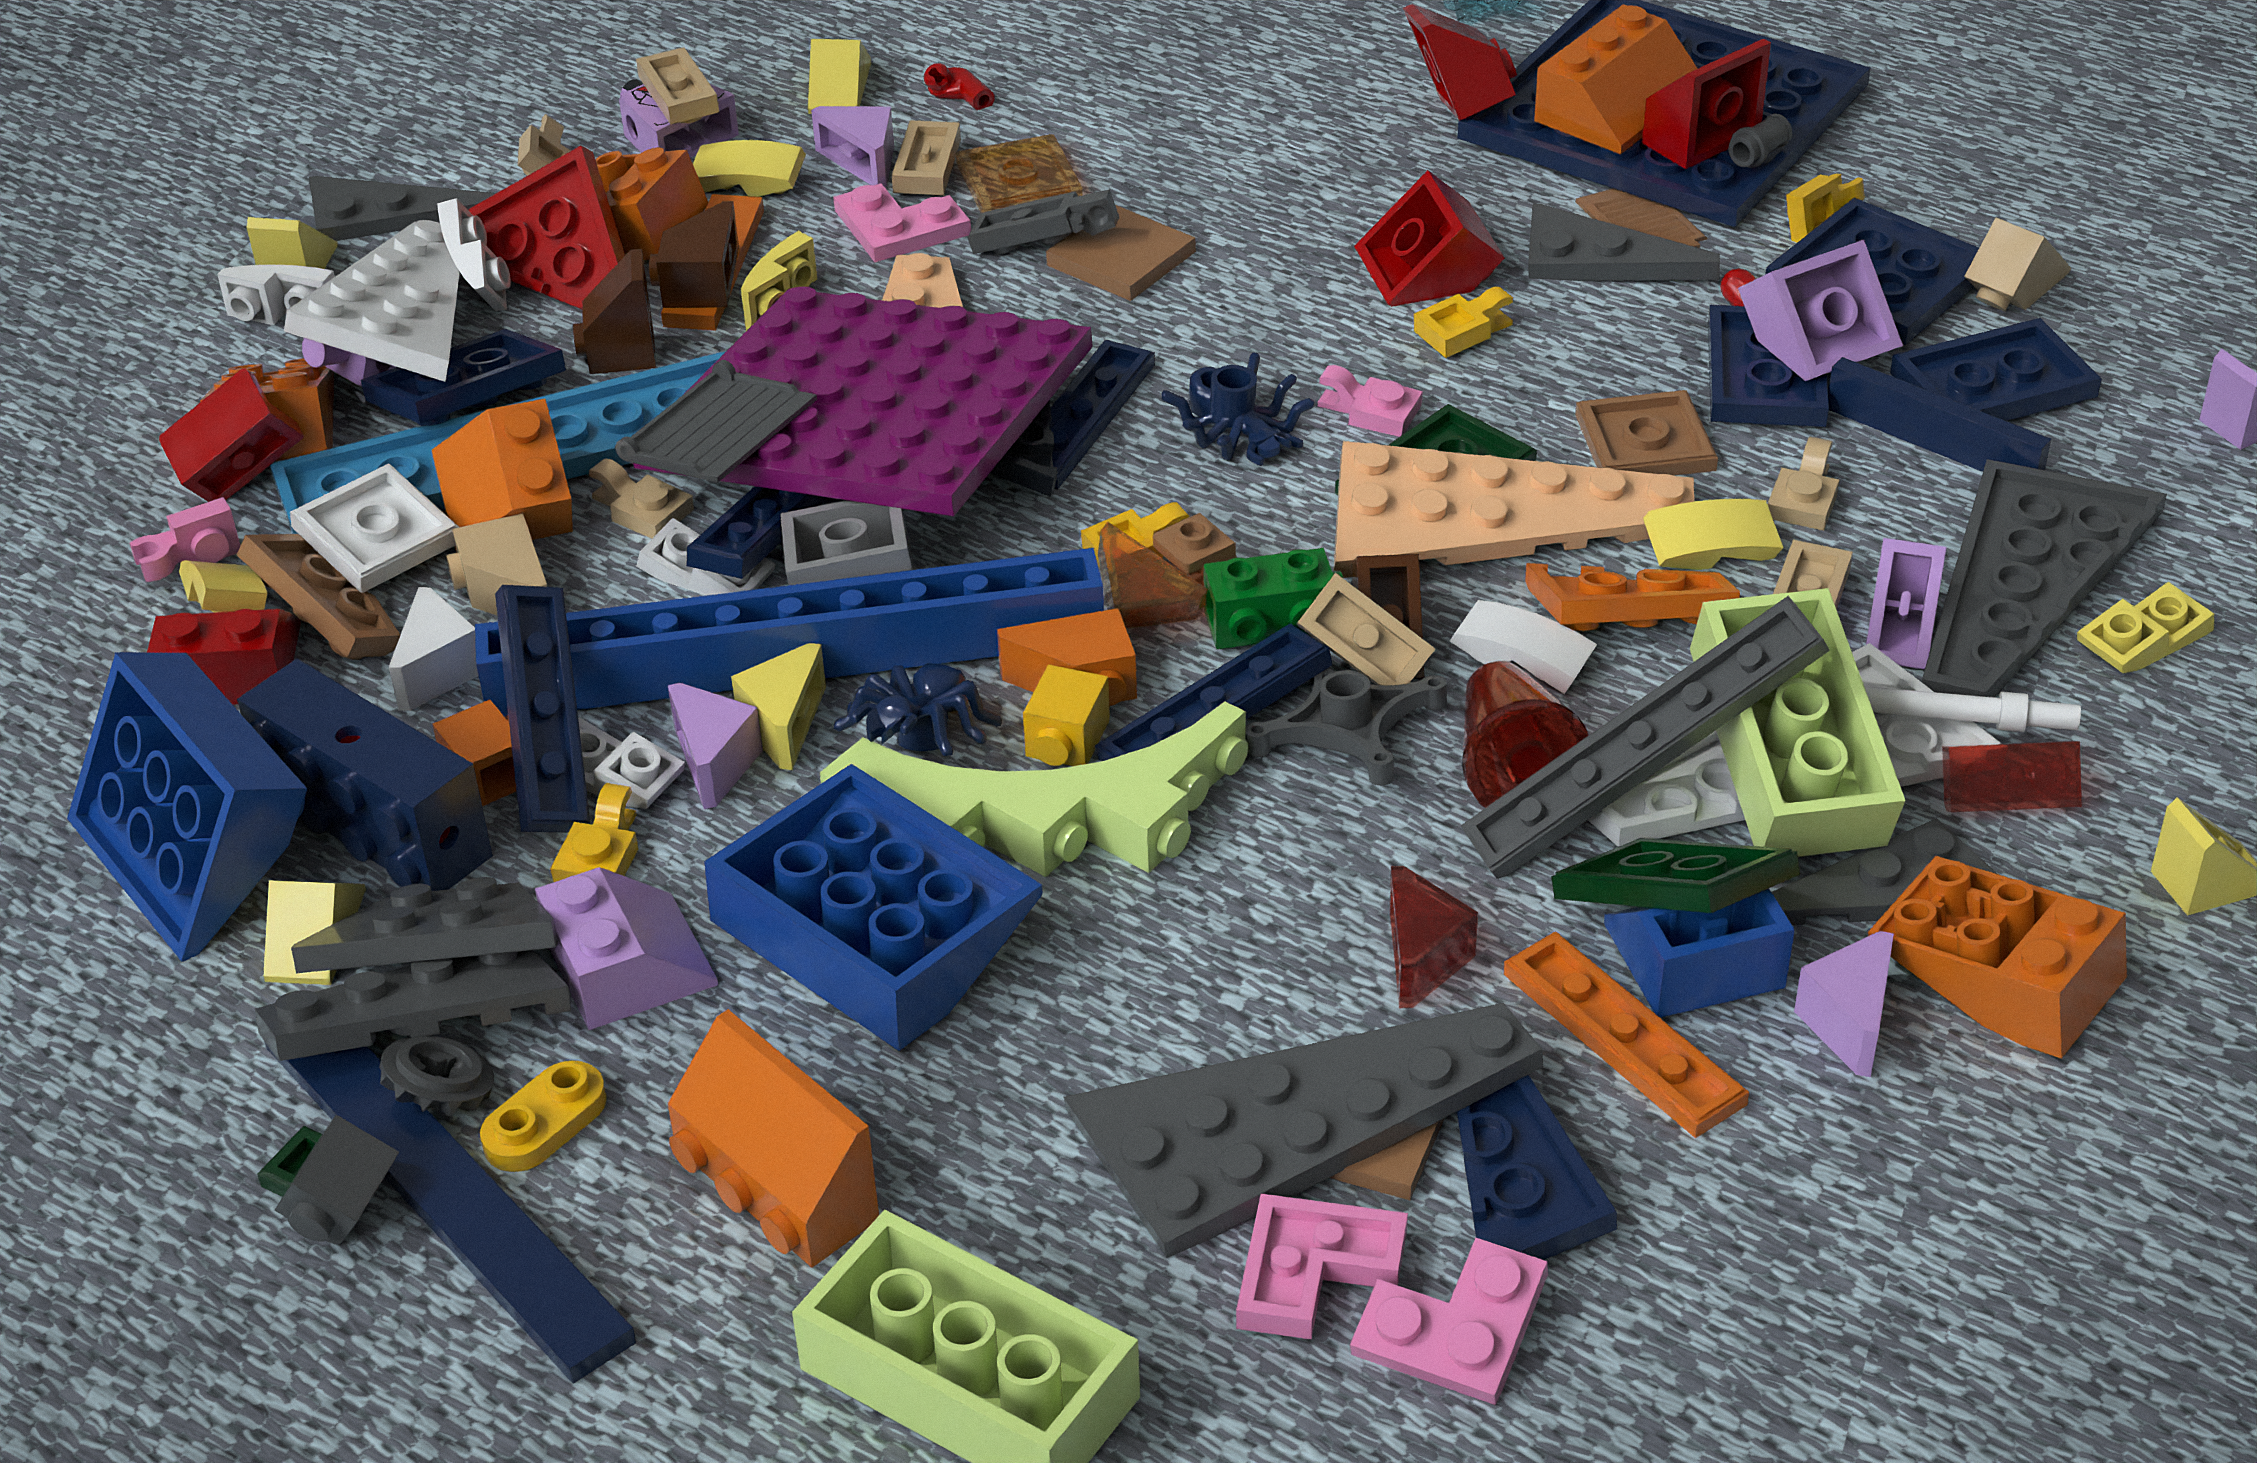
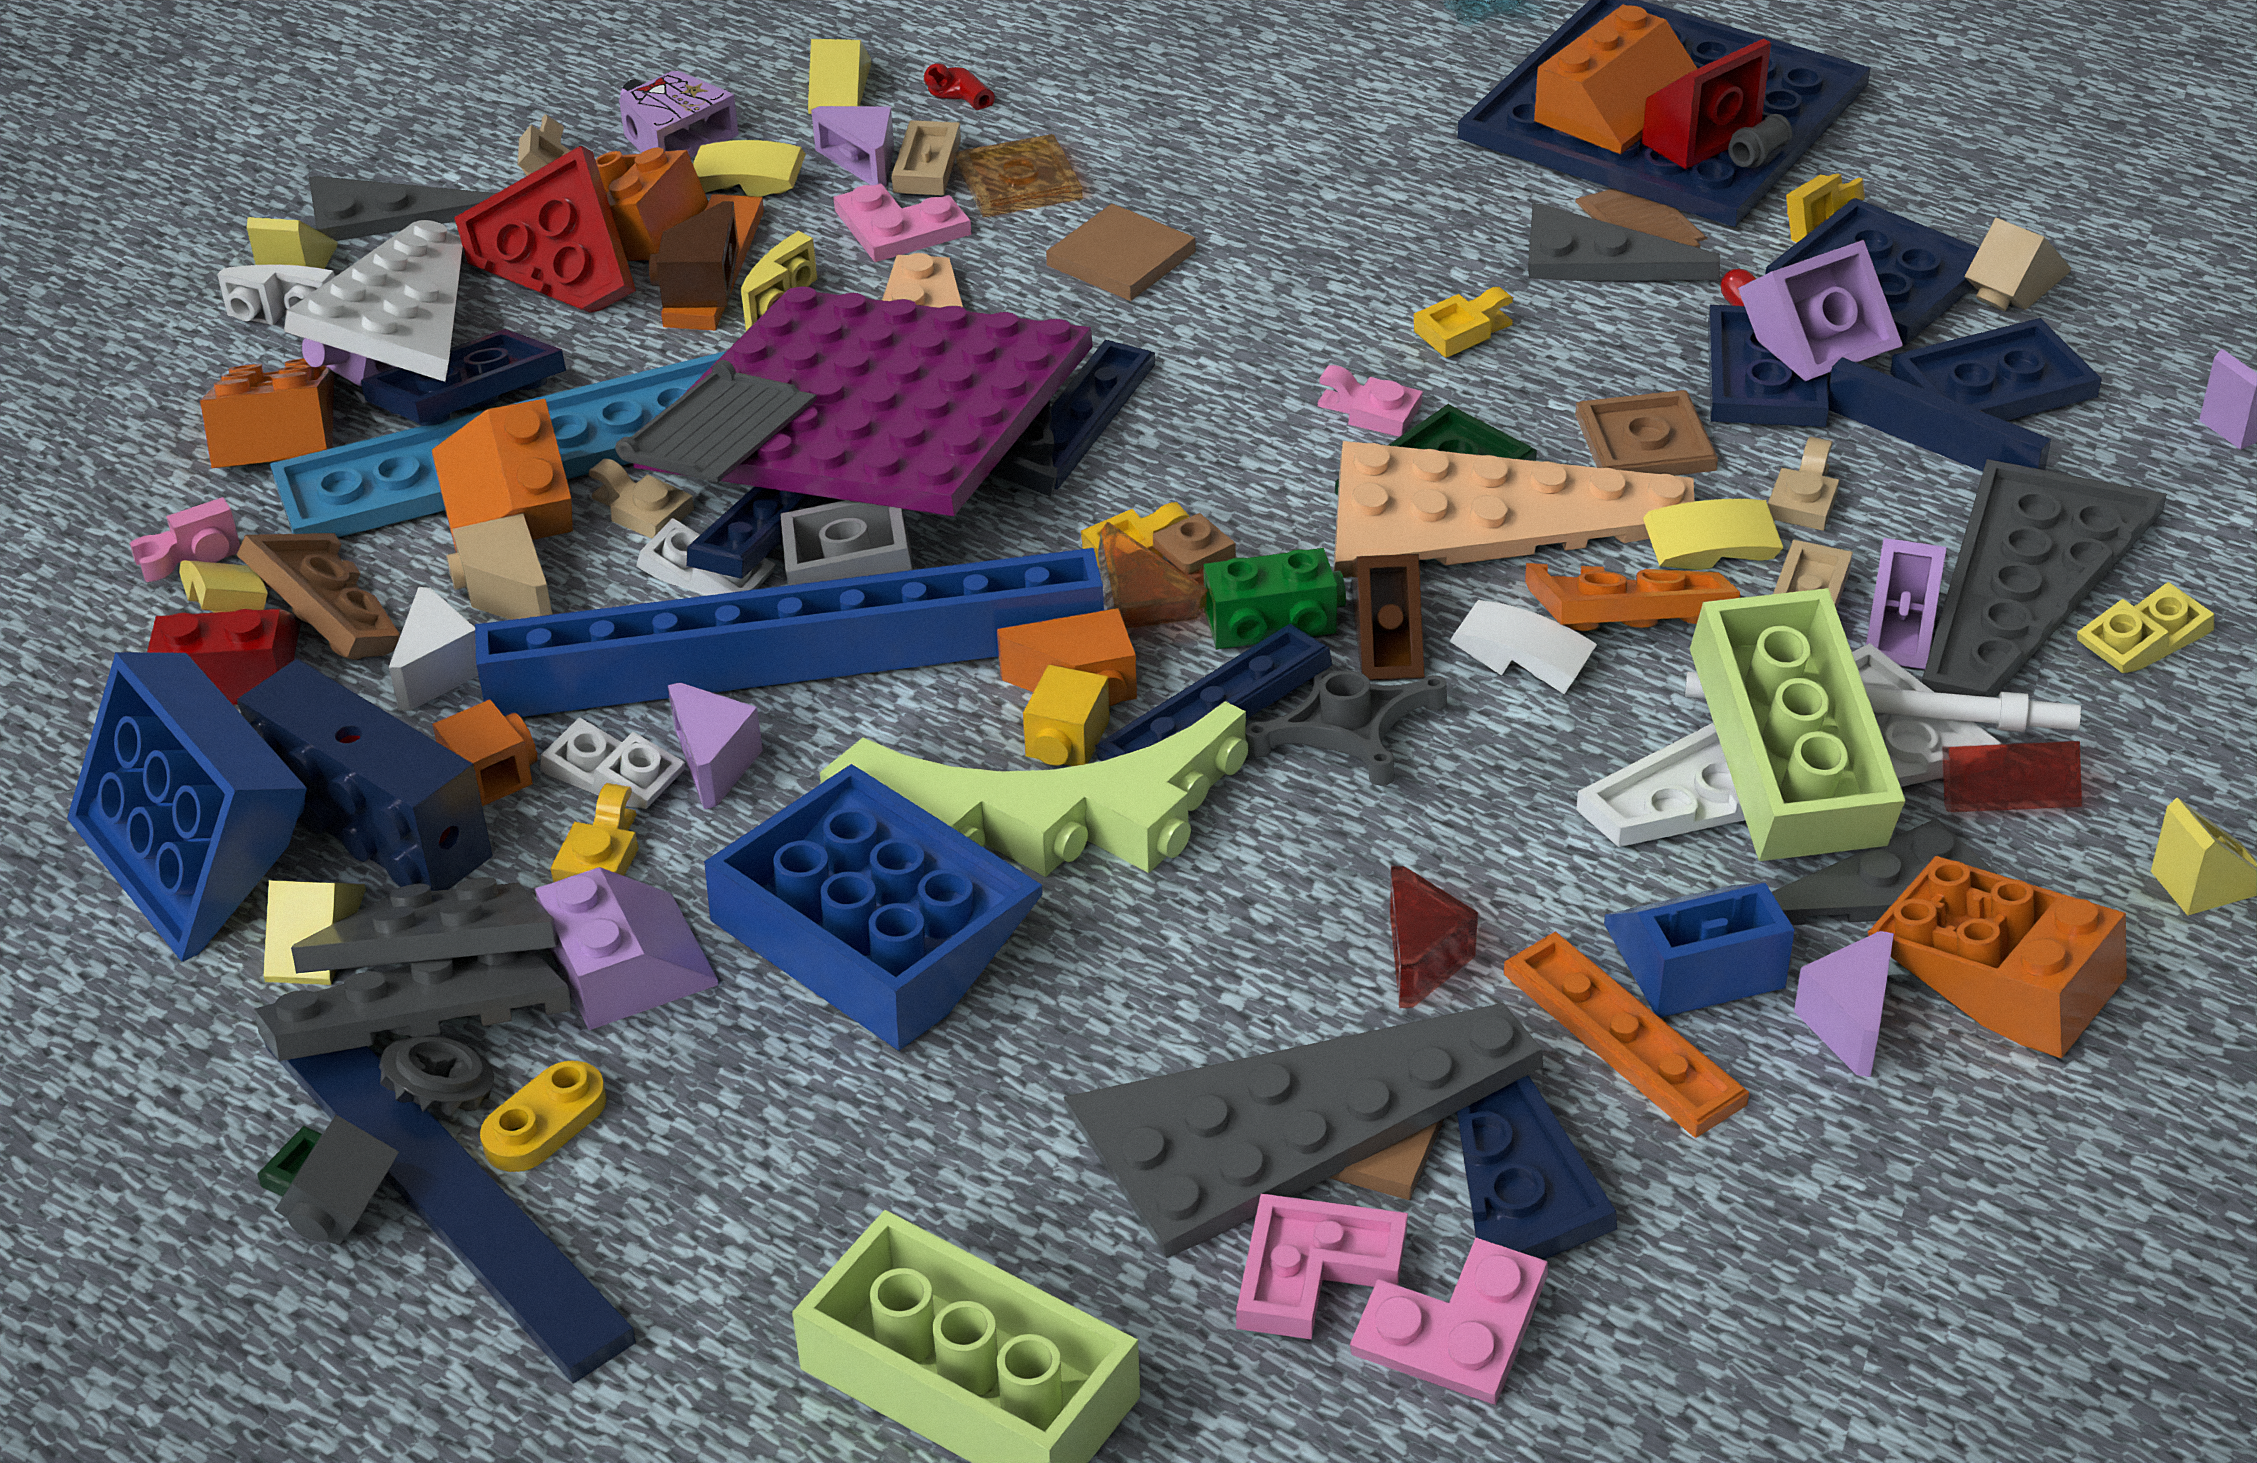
red panel [159,368,304,502] -> none
white tile [290,463,459,593] -> none
white slope [437,198,511,311] -> none
dark blue tile [495,585,590,833] -> none
reddish brown slope [573,249,656,374] -> none
tan plate [636,47,719,125] -> none
orange slope [668,1009,879,1268] -> none
light yellow slope [731,643,826,770] -> none
dark blue animal [834,663,1002,757] -> none
dark grey hinge [967,189,1119,255] -> none
dark blue animal [1162,352,1314,466] -> none
tan plate [1296,573,1435,685] -> none
red slope [1354,170,1505,307] -> none
red slope [1403,4,1517,121] -> none
dark grey tile [1461,595,1830,879] -> none
clear red cone [1462,661,1589,808] -> none
dark green tile [1551,838,1800,913] -> none

